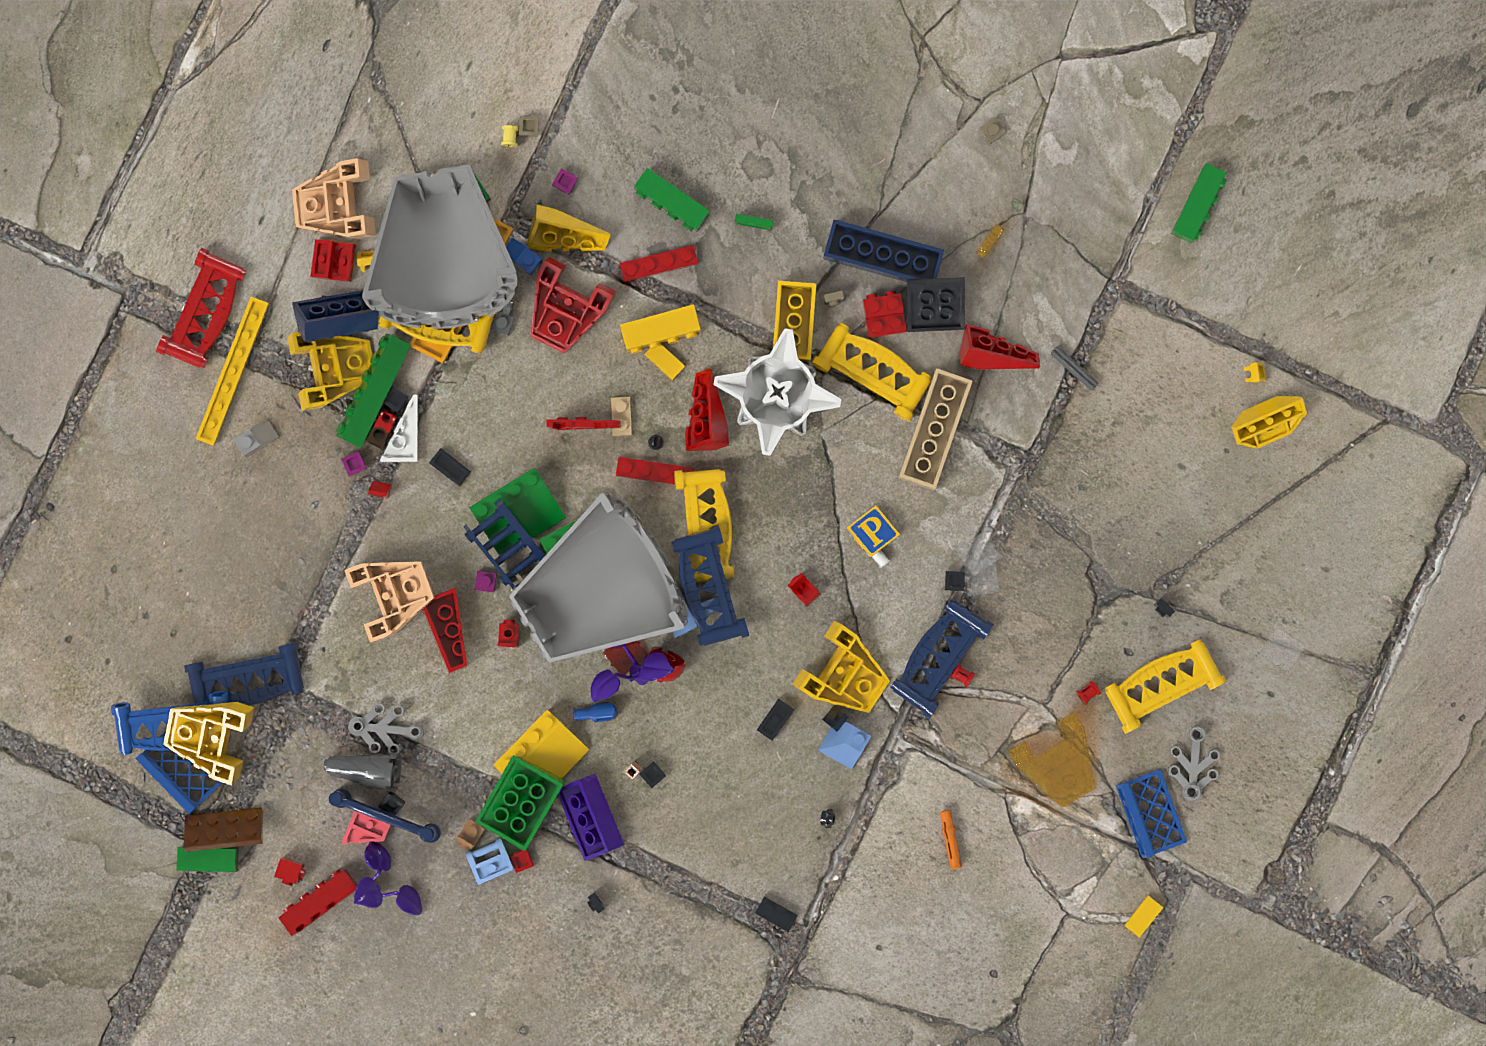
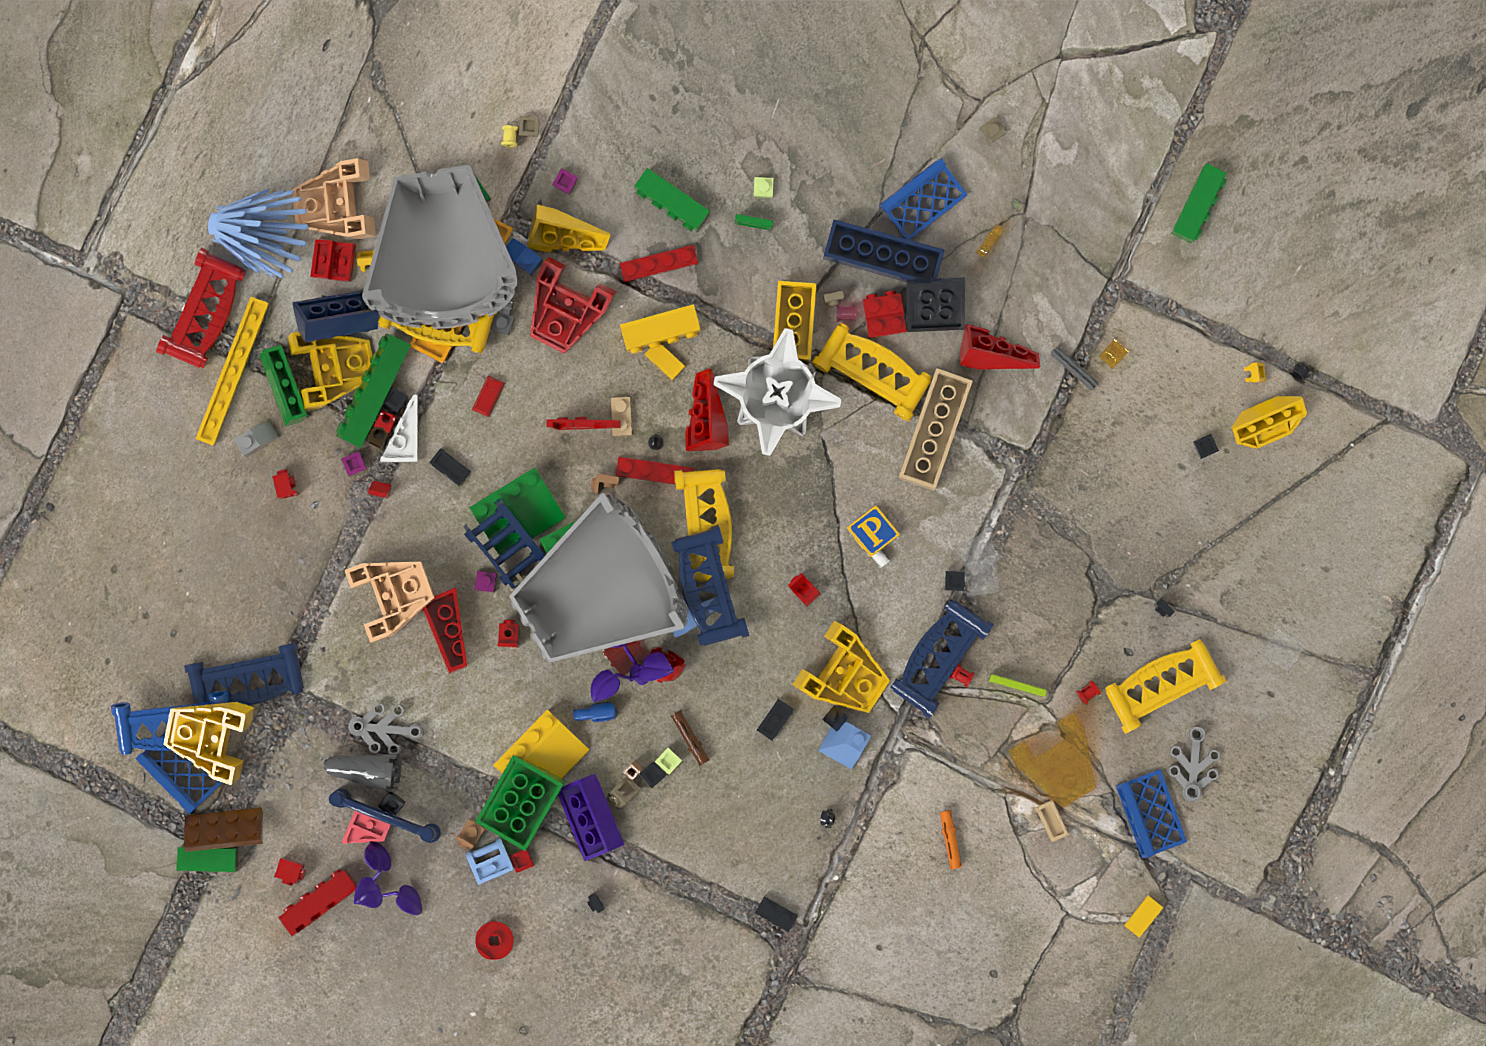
none -> light blue plant [208,189,308,278]
none -> green brick [259,345,308,427]
none -> red brick [272,469,299,500]
none -> red tile [472,375,505,418]
none -> red plate [475,921,514,960]
none -> medium nougat bracket [591,474,620,494]
none -> dark tan bracket [607,776,641,809]
none -> yellowish green plate [655,748,682,774]
none -> reddish brown pin [670,710,710,766]
none -> yellowish green plate [754,177,774,198]
none -> clear pink bush [836,305,856,322]
none -> blue fence [879,158,967,240]
none -> lime tile [988,674,1047,697]
none -> tan tile [1036,800,1069,843]
none -> clear yellow slope [1099,339,1128,369]
none -> black plate [1193,434,1219,459]
none -> black plate [1292,363,1310,381]

